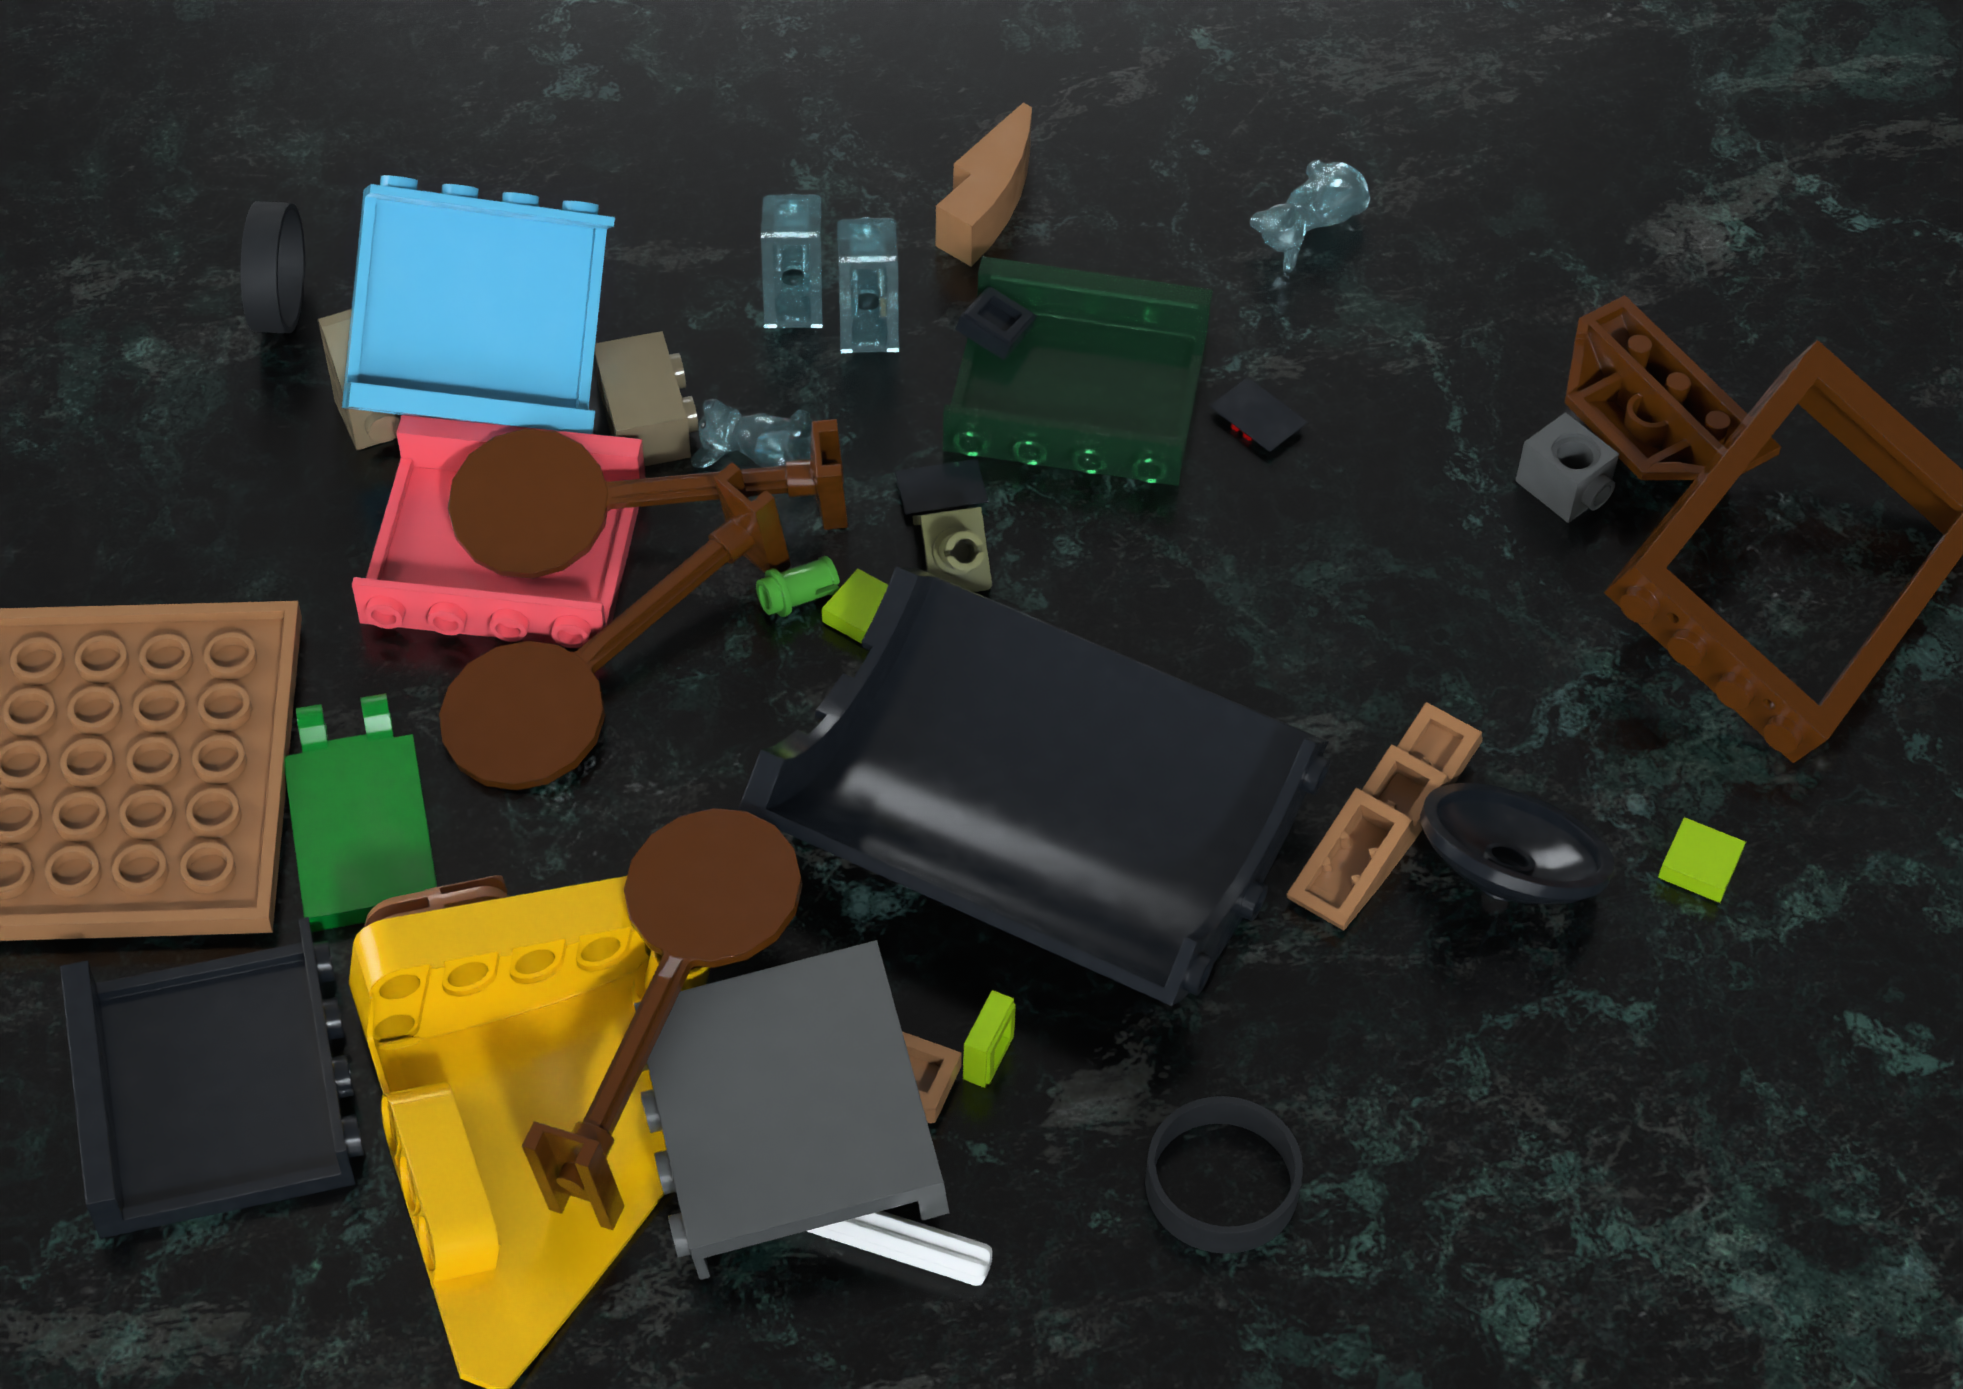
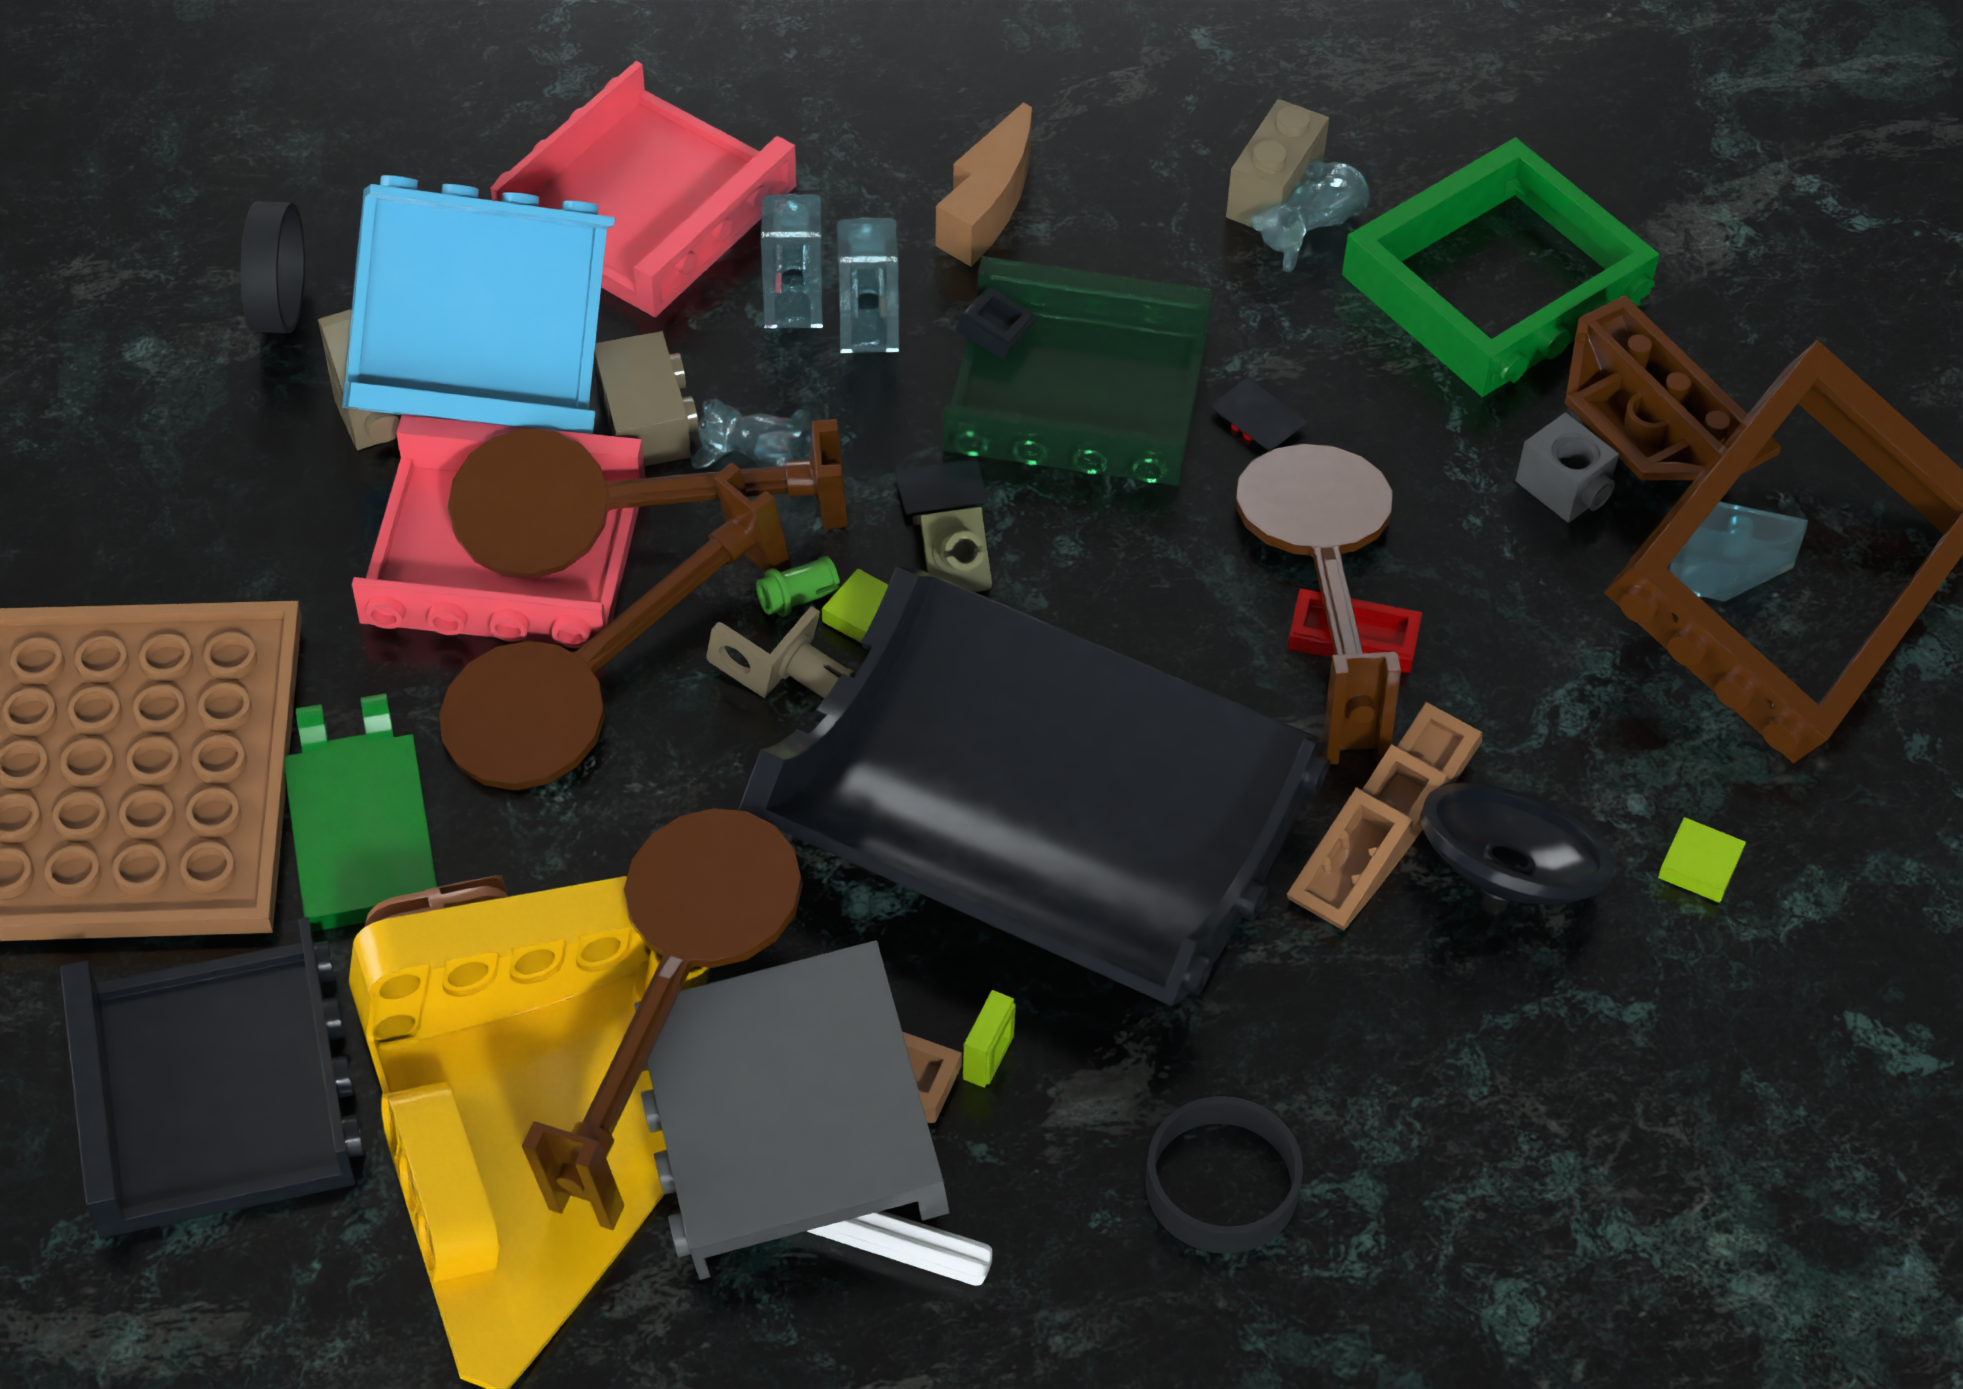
none -> coral panel [490,61,796,318]
none -> dark tan bracket [706,606,856,699]
none -> dark tan brick [1226,99,1329,236]
none -> piece [1236,444,1401,764]
none -> red tile [1287,588,1422,673]
none -> green window [1342,137,1660,397]
none -> clear light blue slope [1667,502,1808,601]

